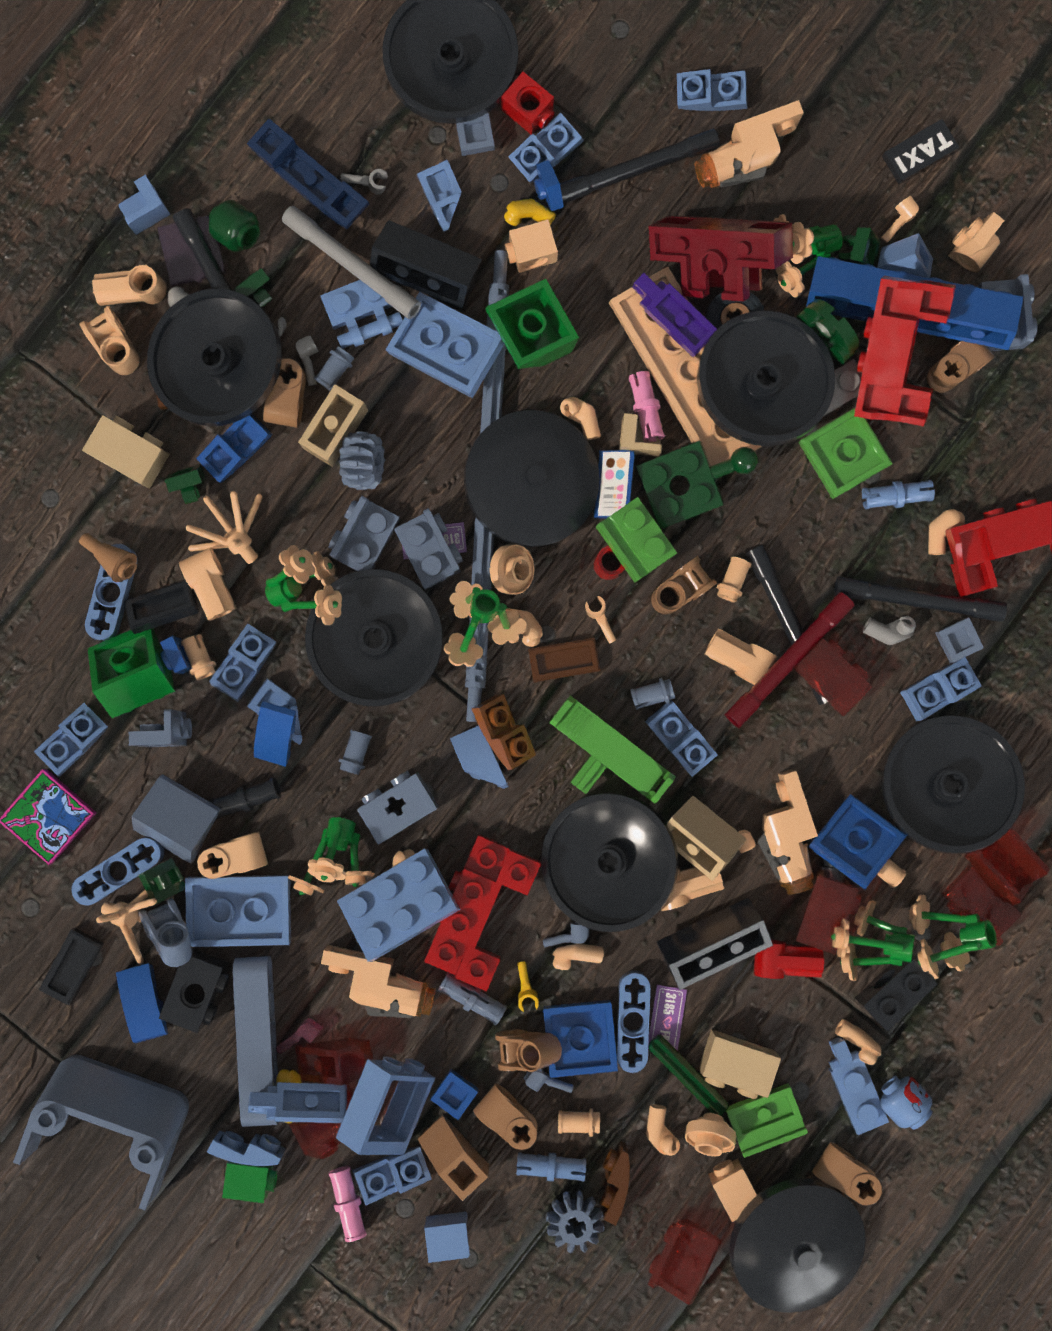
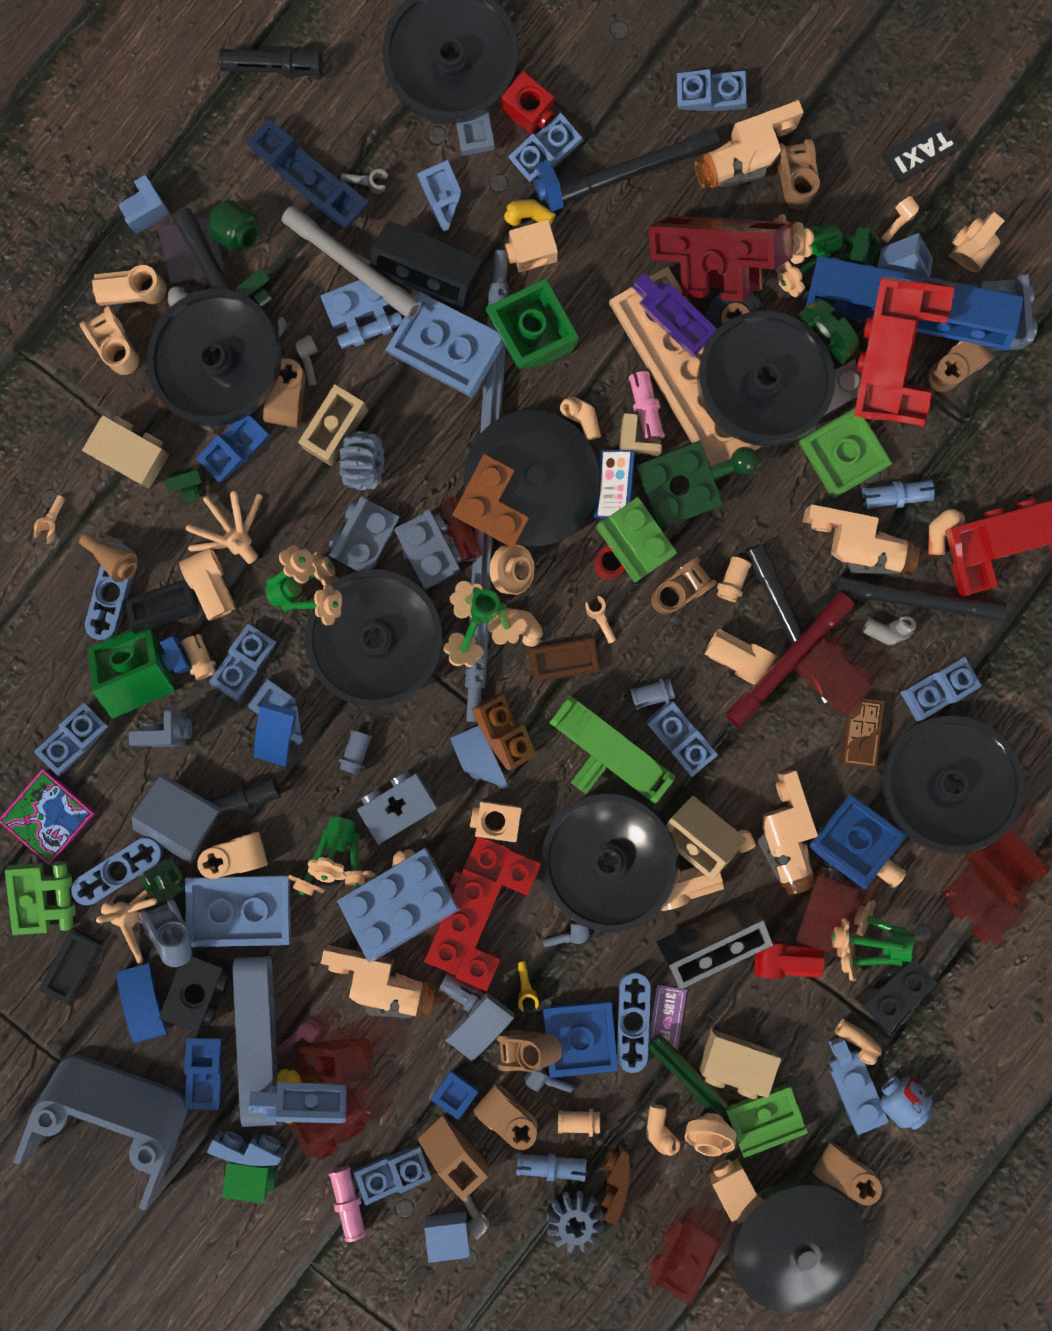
sand blue pin [313,346,354,391] -> none
medium blue window [336,1057,435,1155] -> none
light nougat arm [552,943,604,970] -> none
plant [909,894,997,979] -> none
sand blue plate [935,617,984,663] -> none
none -> bright green plate [5,861,76,935]
none -> light nougat hand [34,495,65,544]
none -> blue slope [184,1038,223,1110]
none -> black pin [219,46,324,80]
none -> clear red axle [440,496,483,562]
none -> sand blue slope [445,992,514,1061]
none -> dark orange plate [452,453,530,548]
none -> light grey hand [463,1195,489,1240]
none -> light nougat brick [470,800,521,842]
none -> medium nougat piece [776,138,820,210]
none -> light nougat plate [803,504,920,574]
none -> tile [840,697,885,769]

